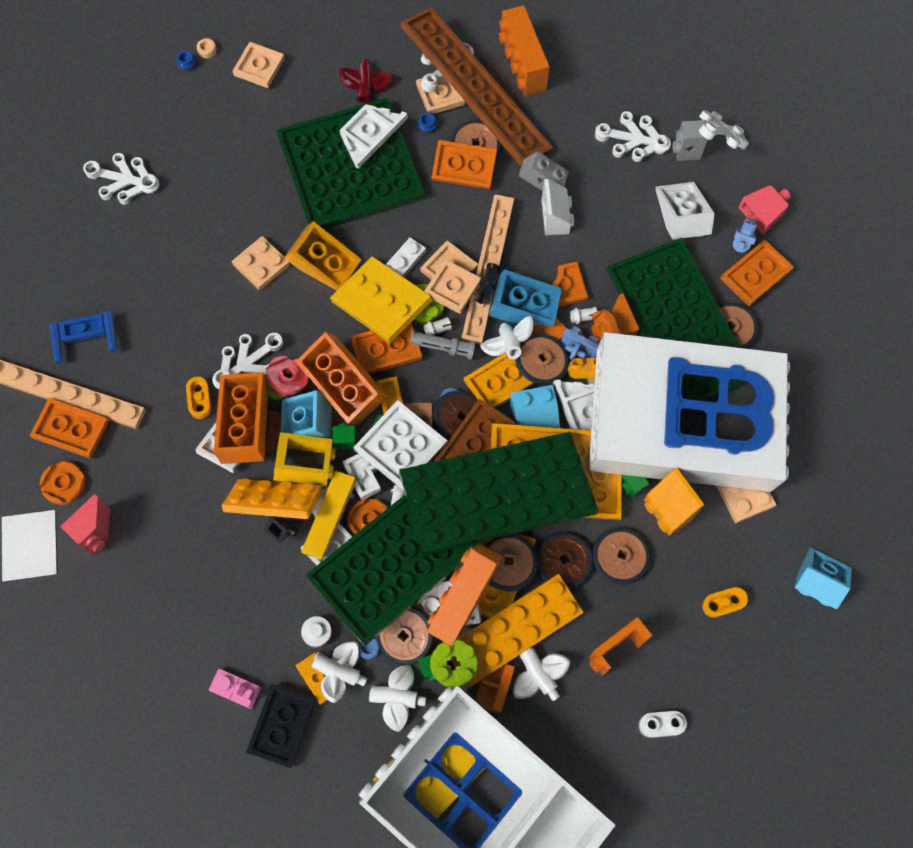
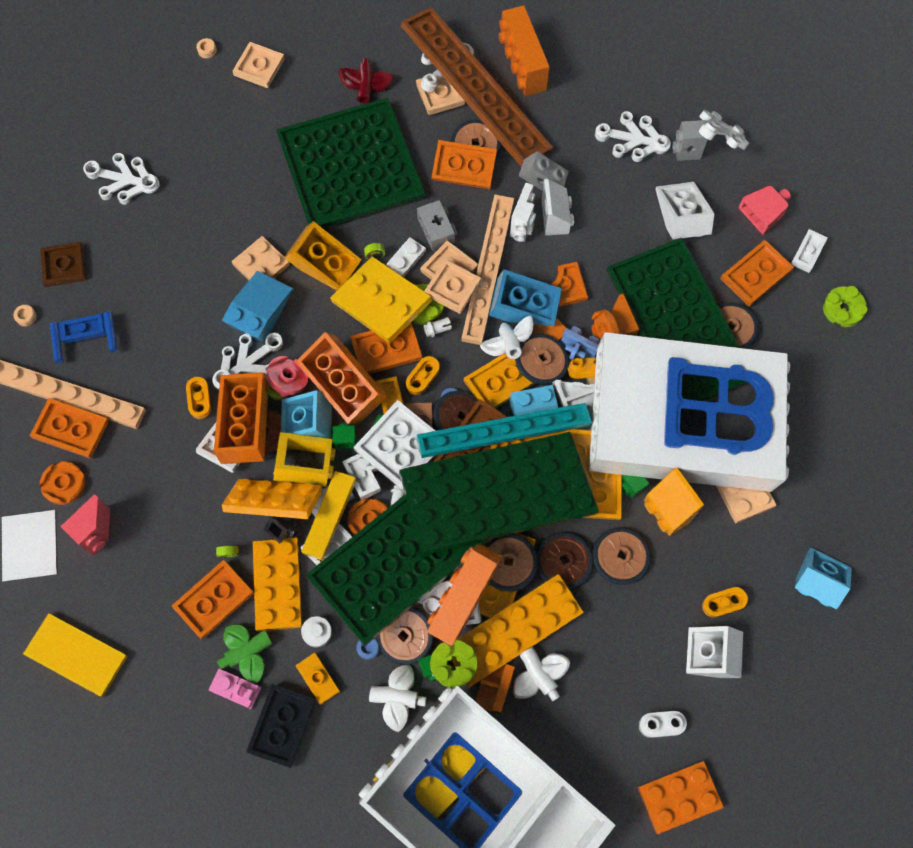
blue plate [176,51,196,70] -> none
white plant [311,641,367,703] -> none
white wing [340,104,408,168] -> none
light grey pin [410,331,475,360] -> none
blue plate [418,113,437,132] -> none
black pin [476,263,499,305] -> none
white pin [570,307,597,324] -> none
orange panel [588,617,652,676] -> none
medium blue hips [733,217,757,253] -> none
none -> light nougat tile [14,305,37,326]
none -> yellow tile [23,613,128,698]
none -> reddish brown tile [40,242,86,288]
none -> orange plate [172,560,254,640]
none -> lime tile [216,546,239,558]
none -> bright green plant [217,625,272,684]
none -> dark azure slope [222,271,294,344]
none -> light orange plate [253,538,302,632]
none -> lime tile [364,243,385,259]
none -> light orange plate [406,356,440,395]
none -> teal plate [416,403,592,458]
none -> light grey brick [417,200,457,251]
none -> white plate [510,183,536,242]
none -> orange plate [637,761,724,834]
none -> white slope [686,626,743,678]
none -> white plate [791,229,827,273]
none -> lime plate [823,286,867,327]

